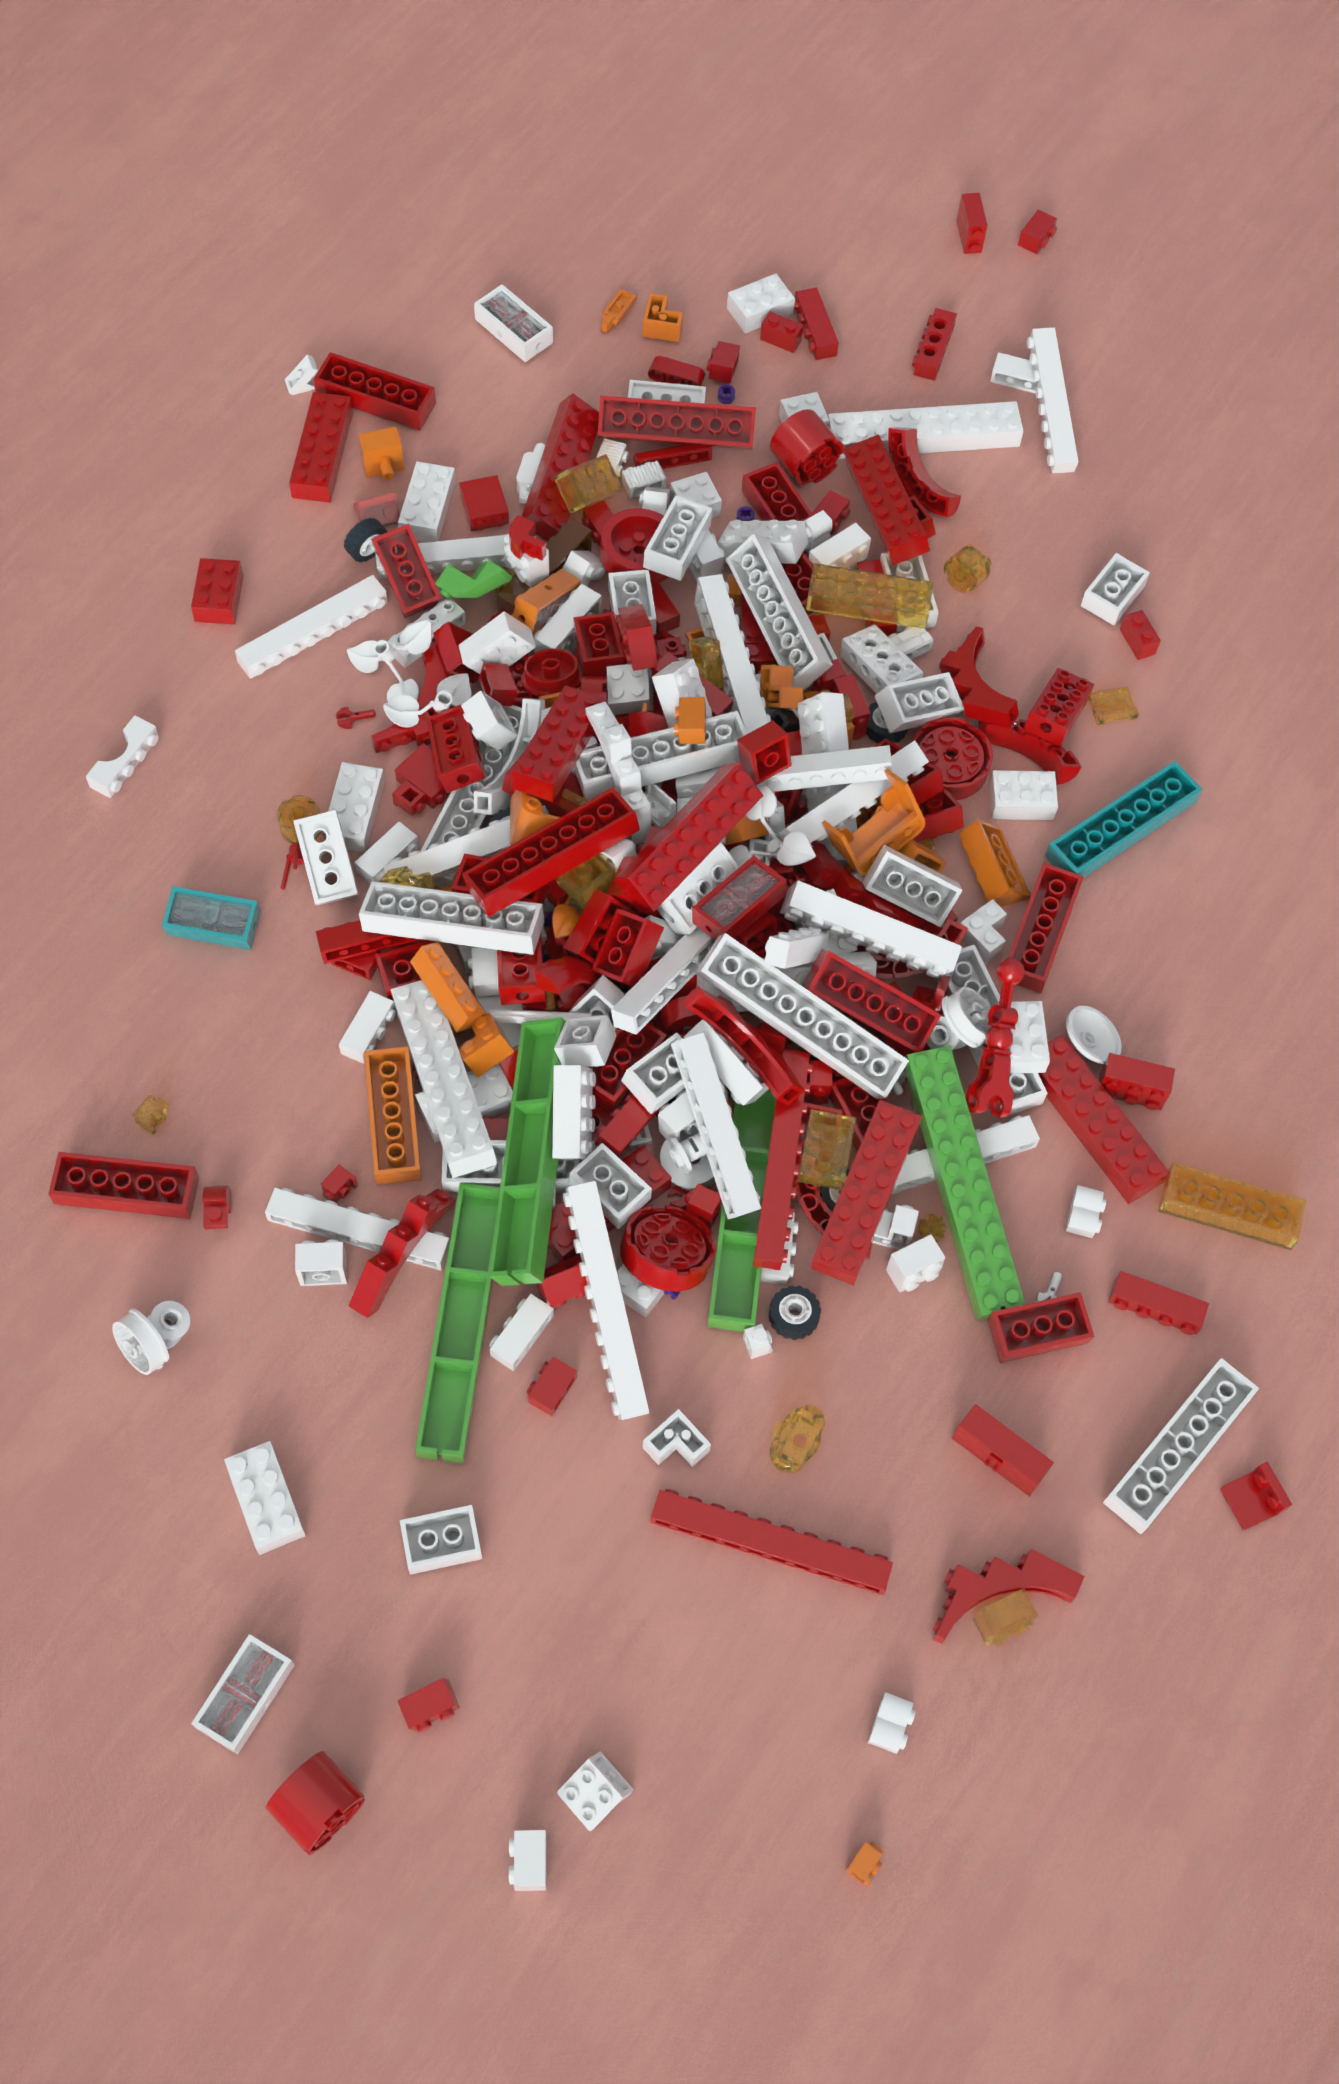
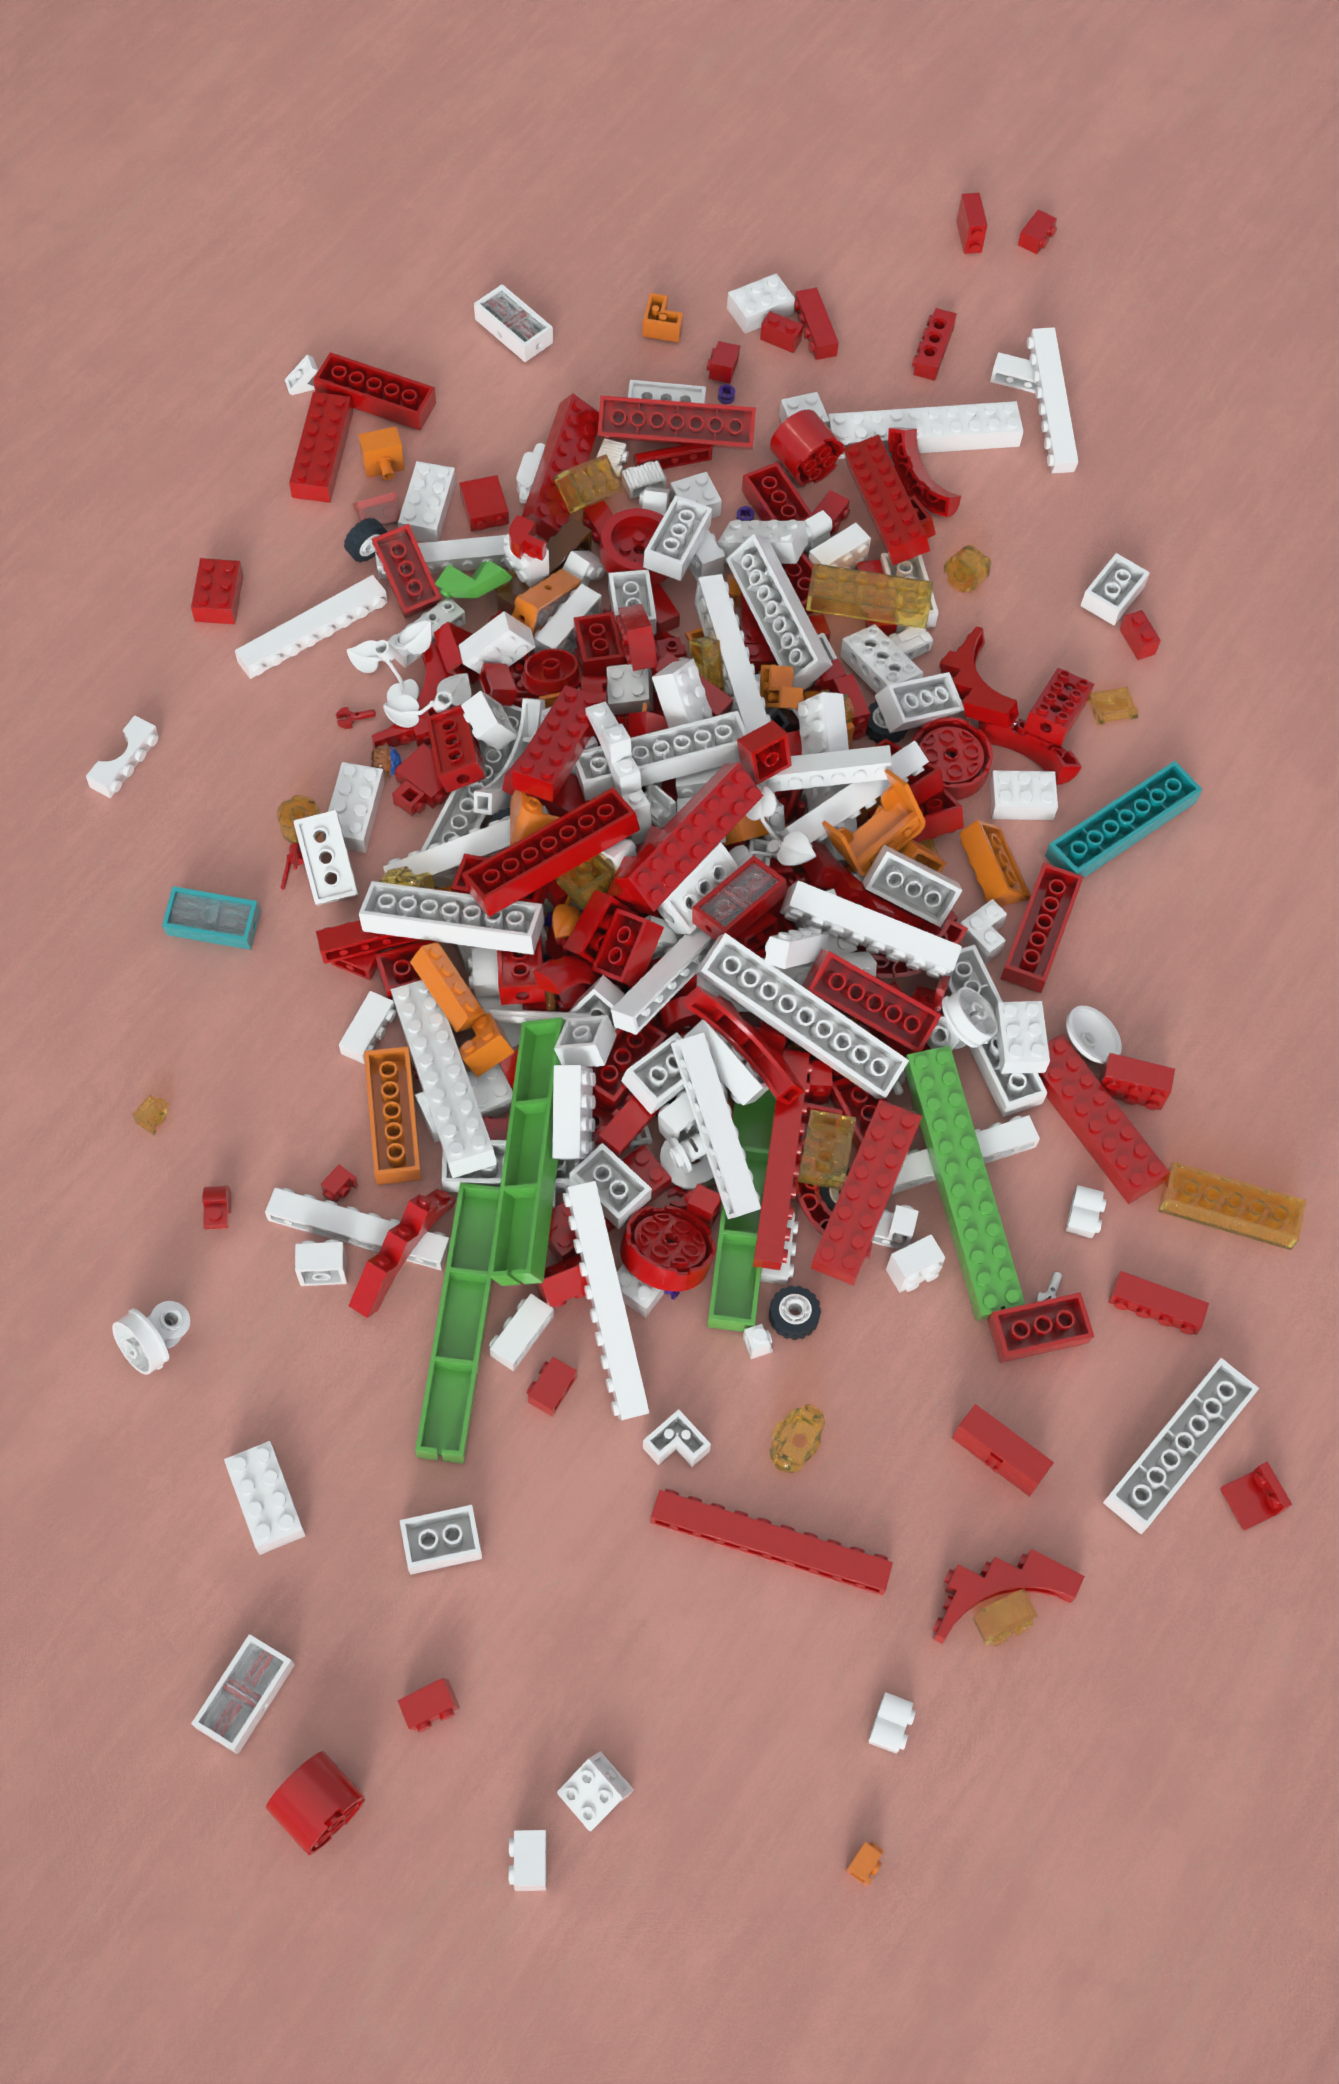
red brick [48,1152,199,1219] -> none
white brick [354,822,419,884] -> none
clear yellow bar [562,789,590,806] -> none
orange hinge [601,289,637,333] -> none
red beam [648,356,706,386] -> none
orange brick [674,697,706,744] -> none
clear yellow gear [917,1214,947,1242] -> none
red piece [966,958,1025,1118] -> none
none -> dark orange piece [371,744,402,778]

